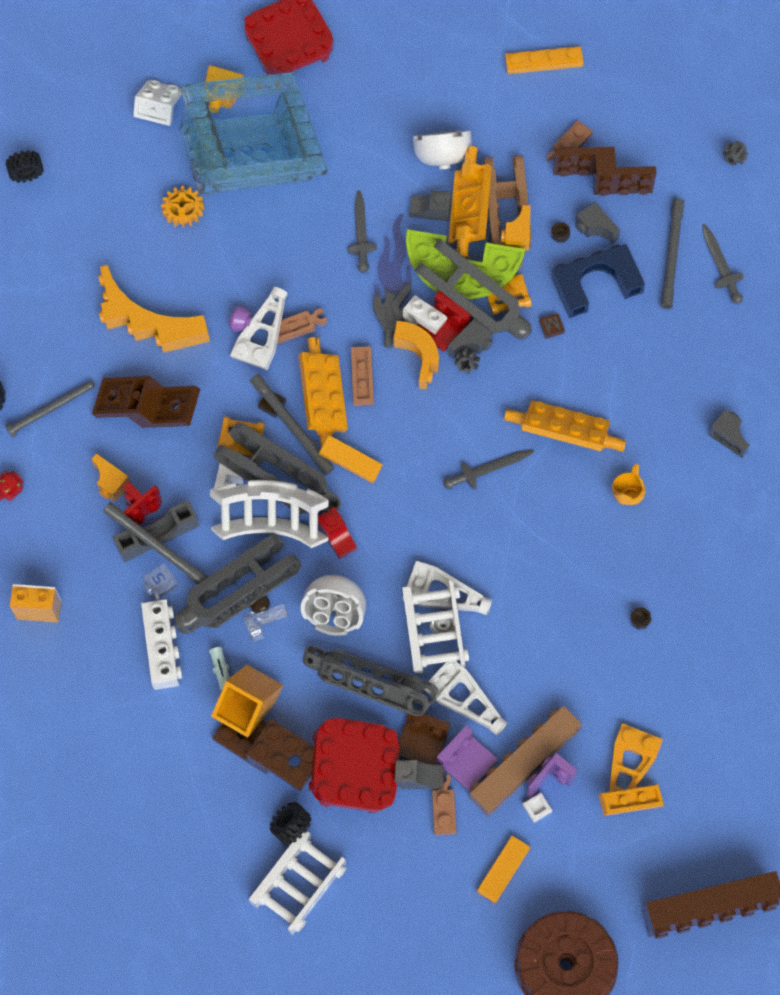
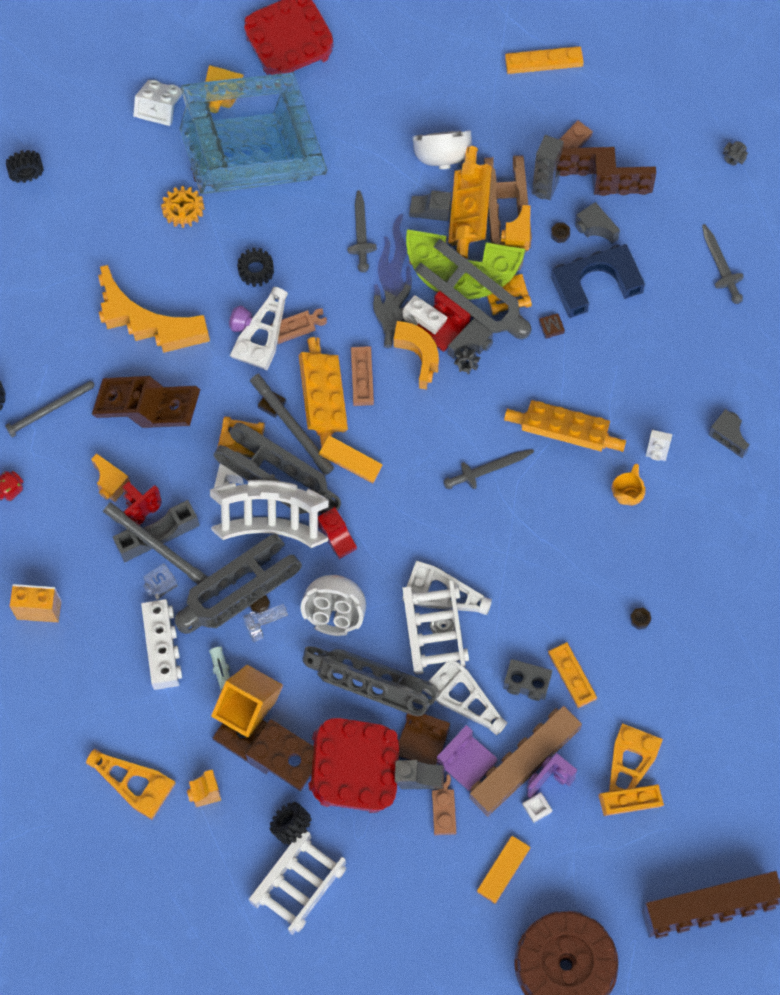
dark grey piece [660,198,684,309] -> none
none -> light orange plate [86,749,176,820]
none -> light orange arch [187,769,222,808]
none -> black tyre [237,248,274,287]
none -> dark grey brick [503,659,553,701]
none -> dark grey arch [532,135,564,200]
none -> light orange tile [548,642,597,708]
none -> white plate [646,430,672,461]

